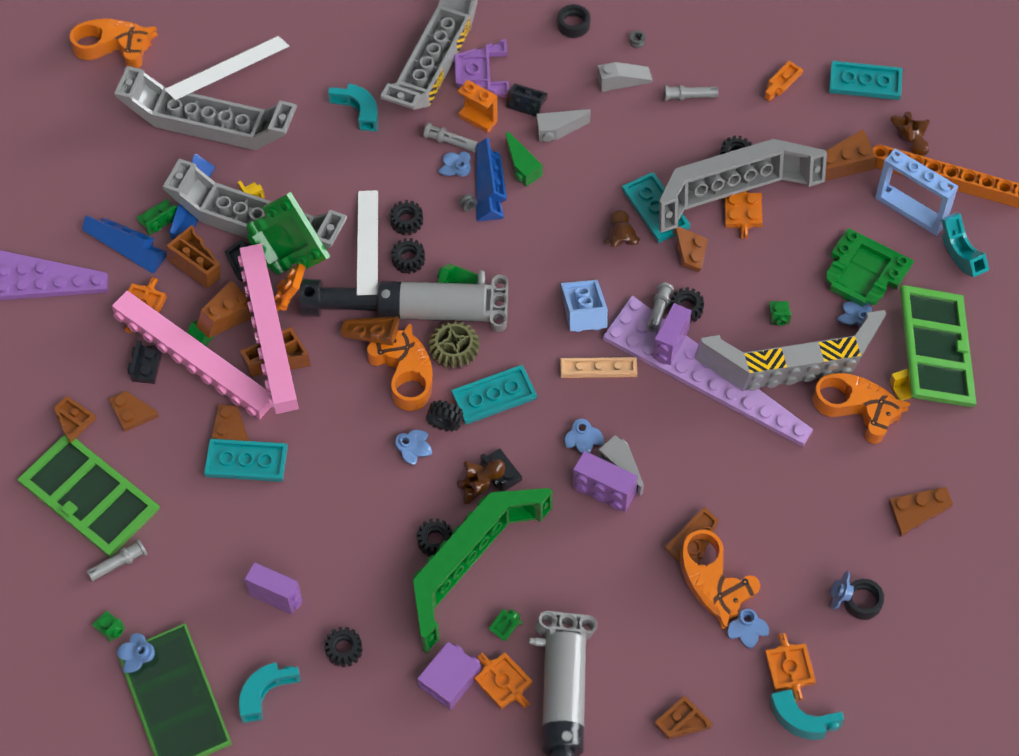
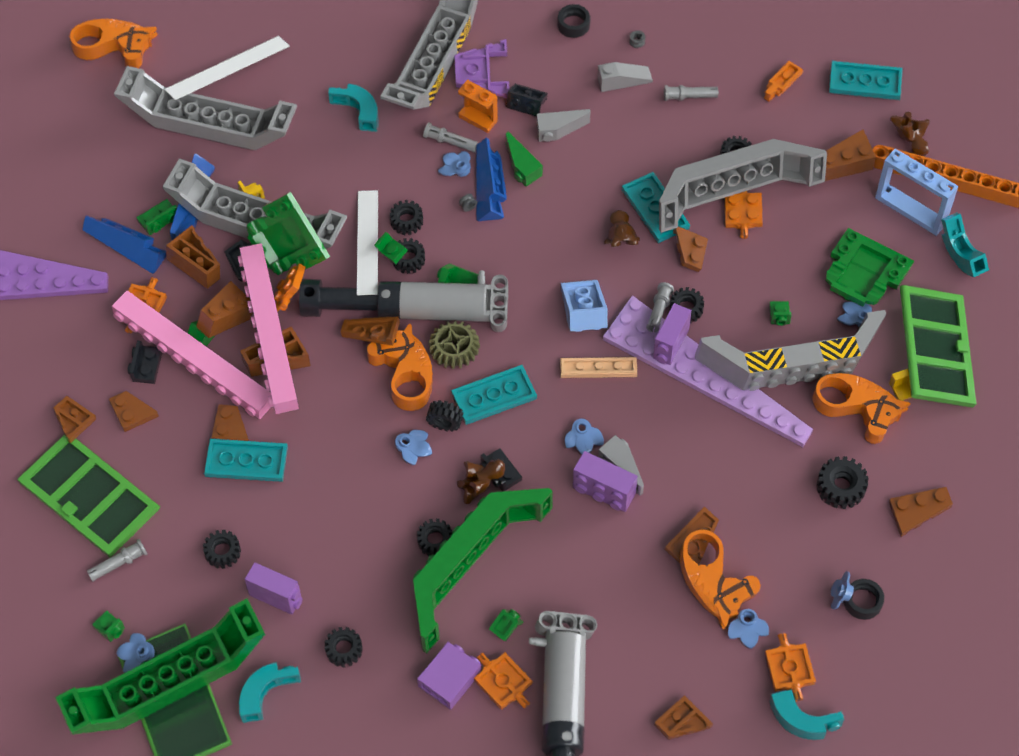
none -> green slope [55,598,266,735]
none -> black tyre [203,529,241,569]
none -> green bracket [374,232,408,264]
none -> black tyre [817,456,869,509]

